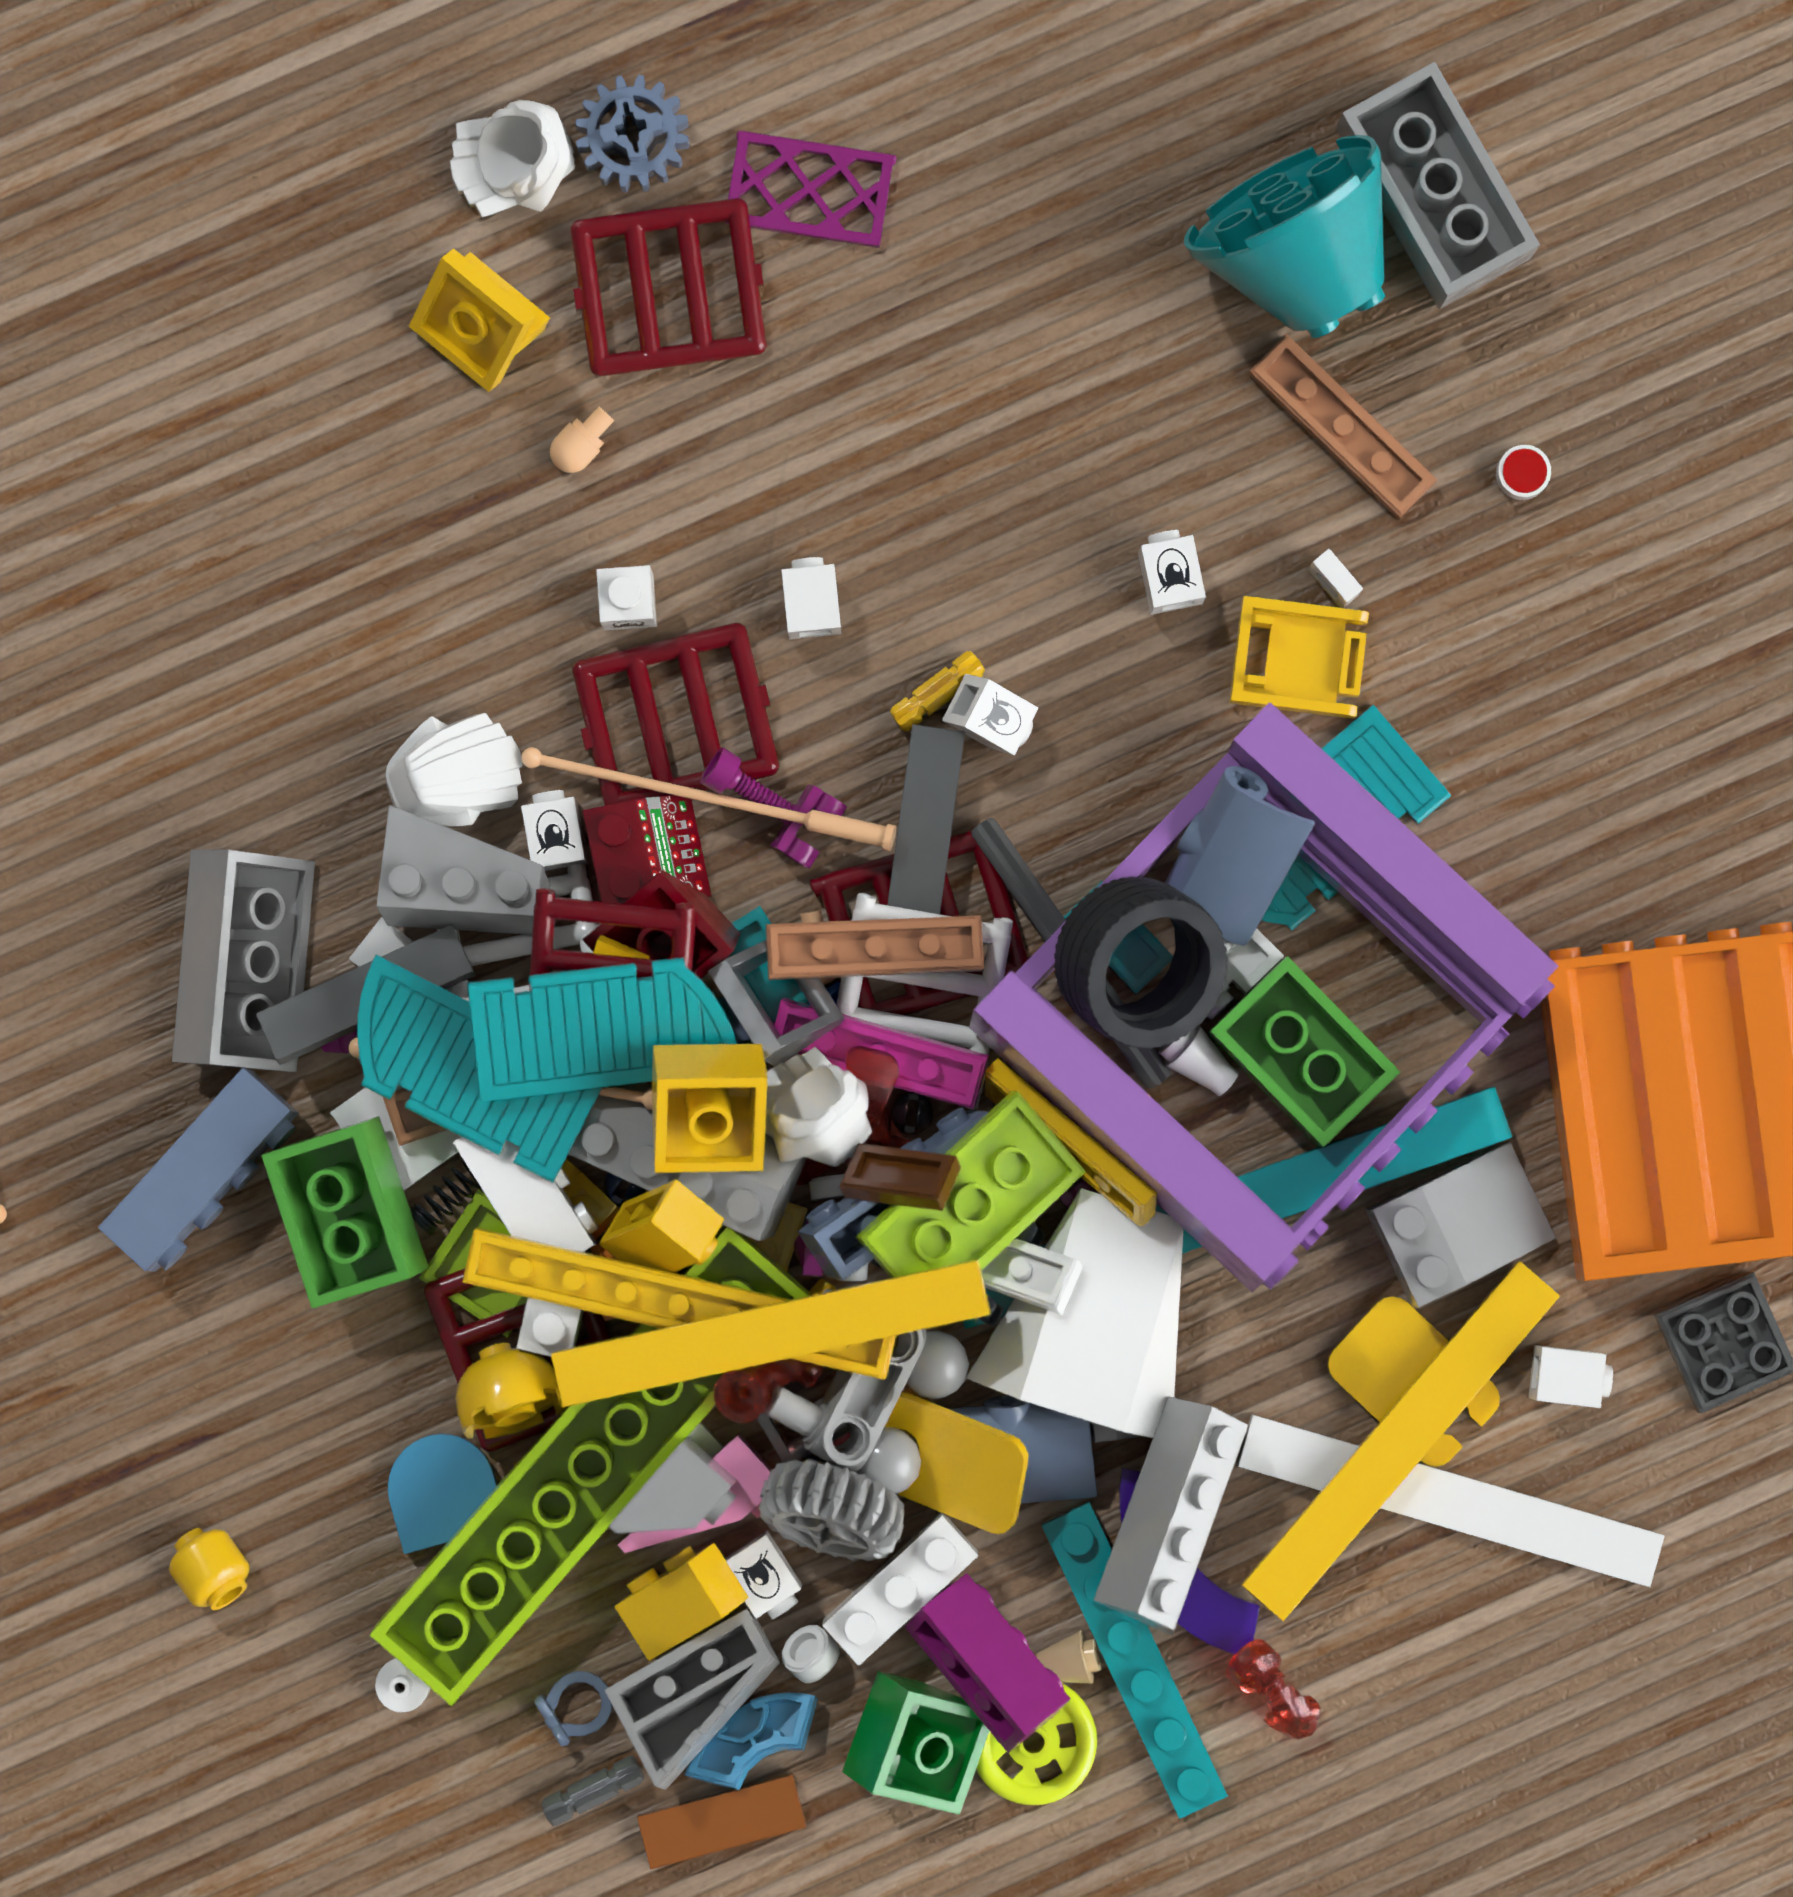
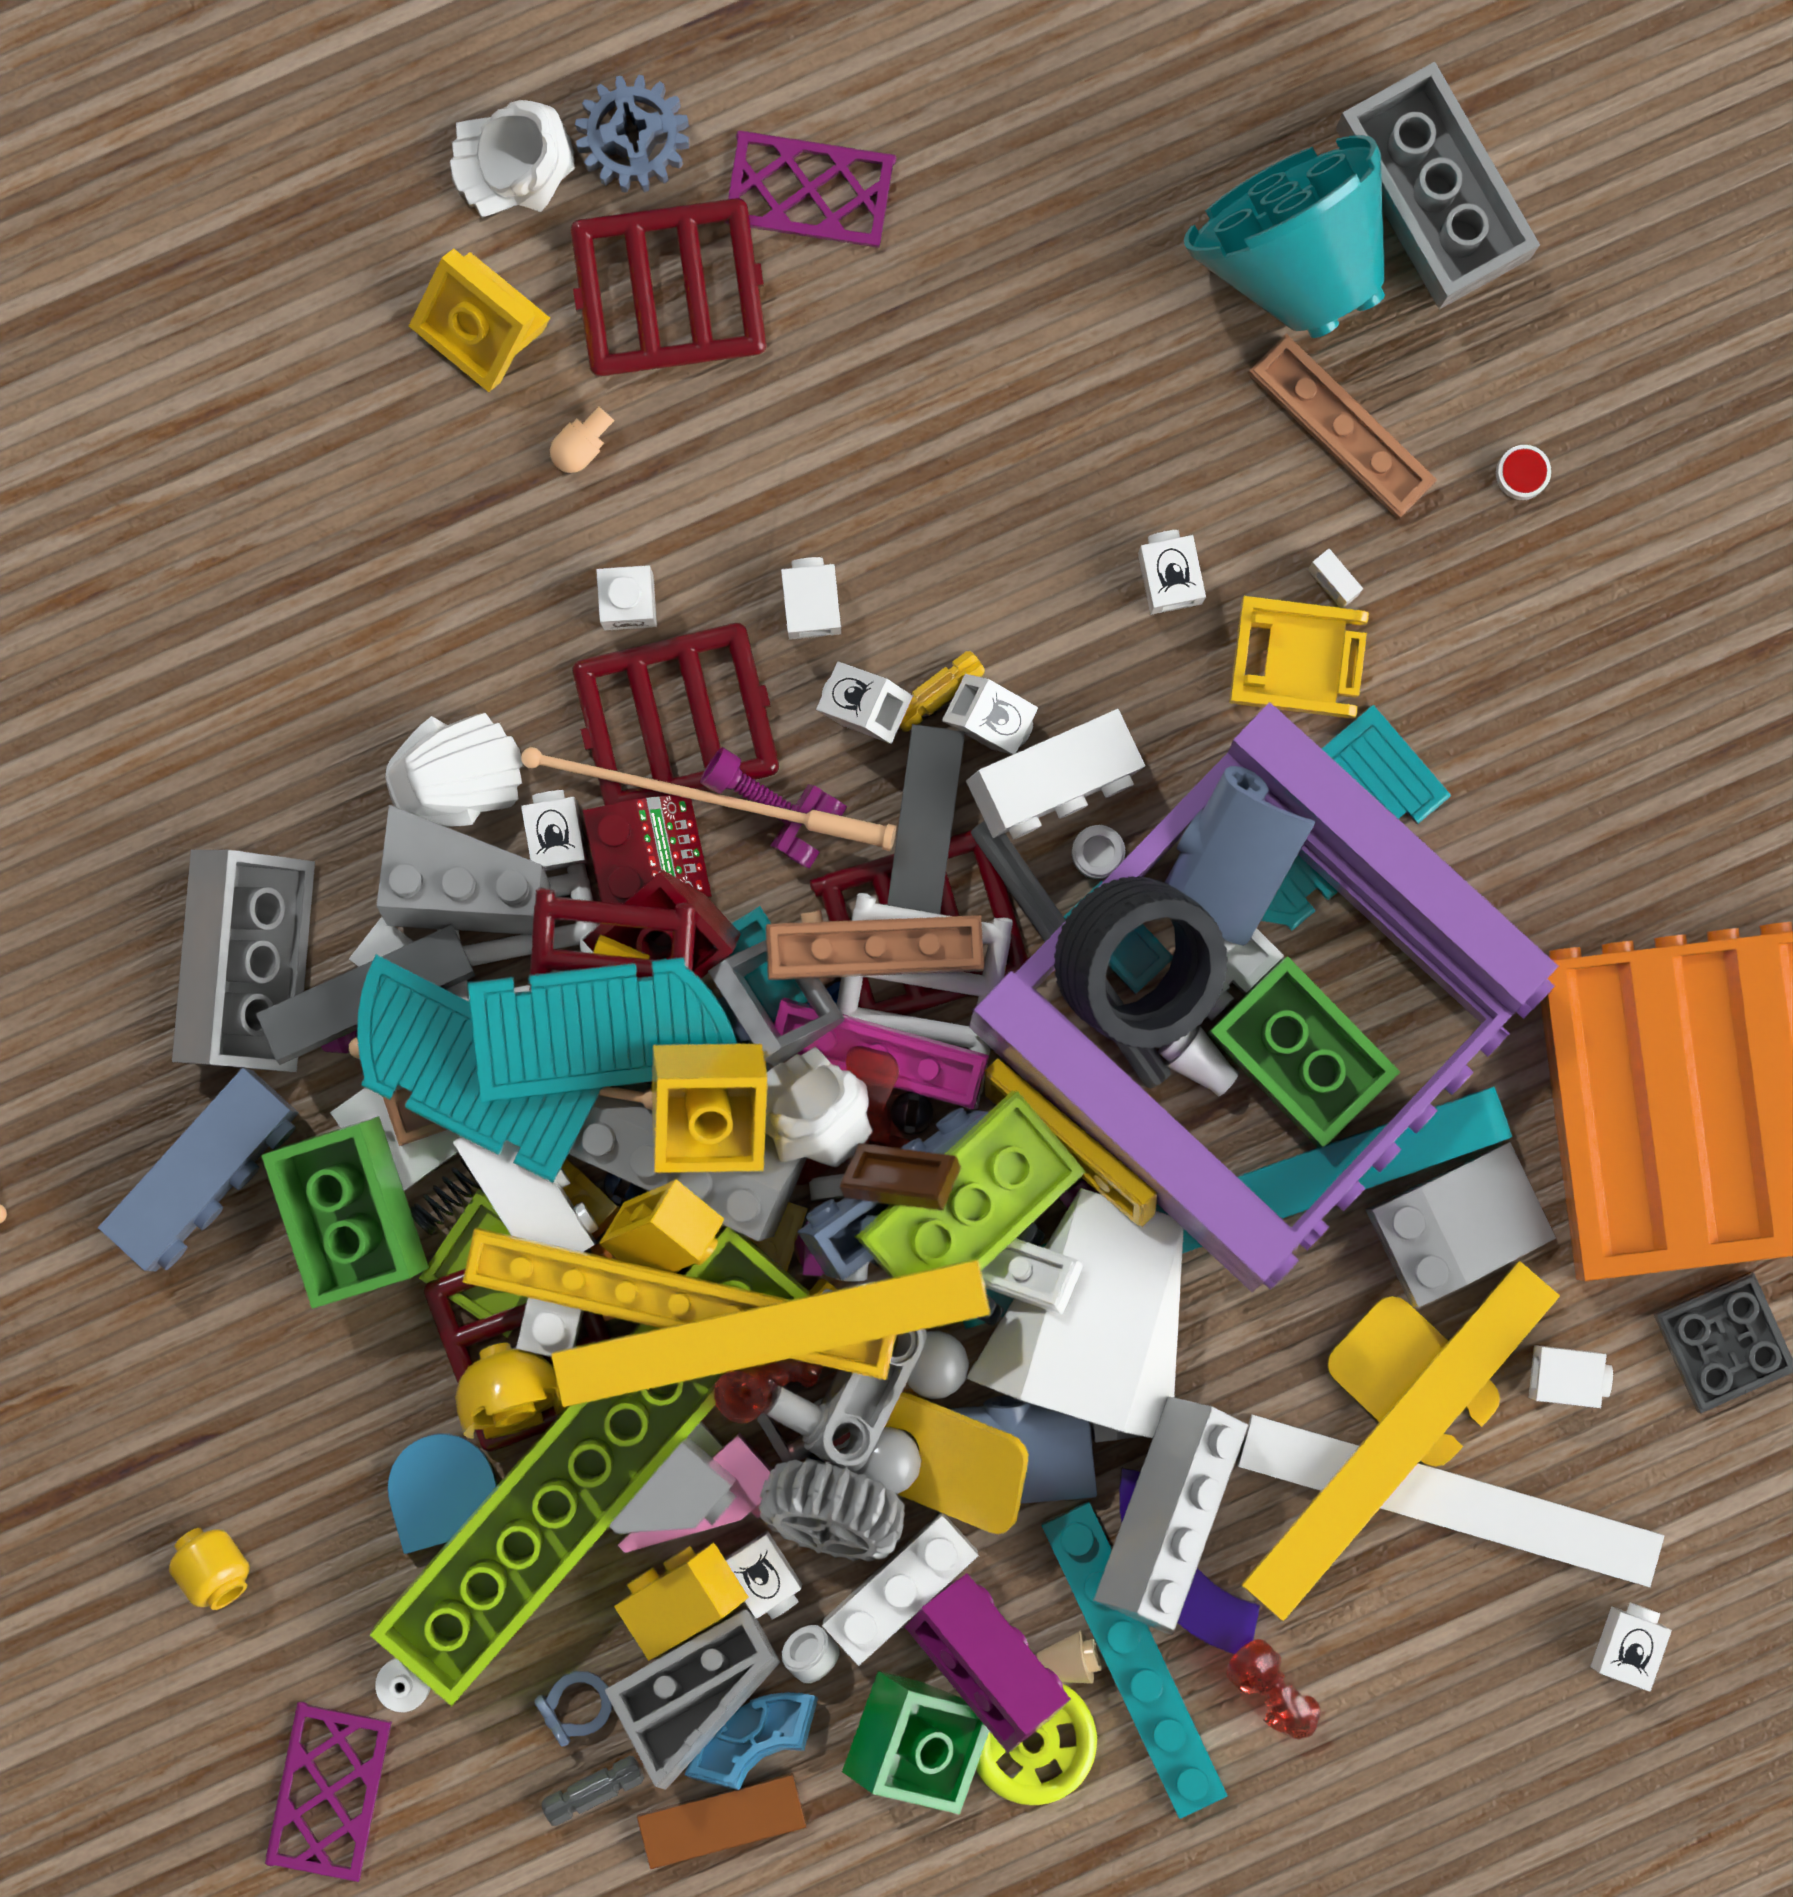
none -> magenta window [265,1701,392,1882]
none -> white brick [816,661,913,744]
none -> white brick [966,709,1145,840]
none -> white tile [1072,825,1125,879]
none -> white brick [1591,1602,1672,1692]

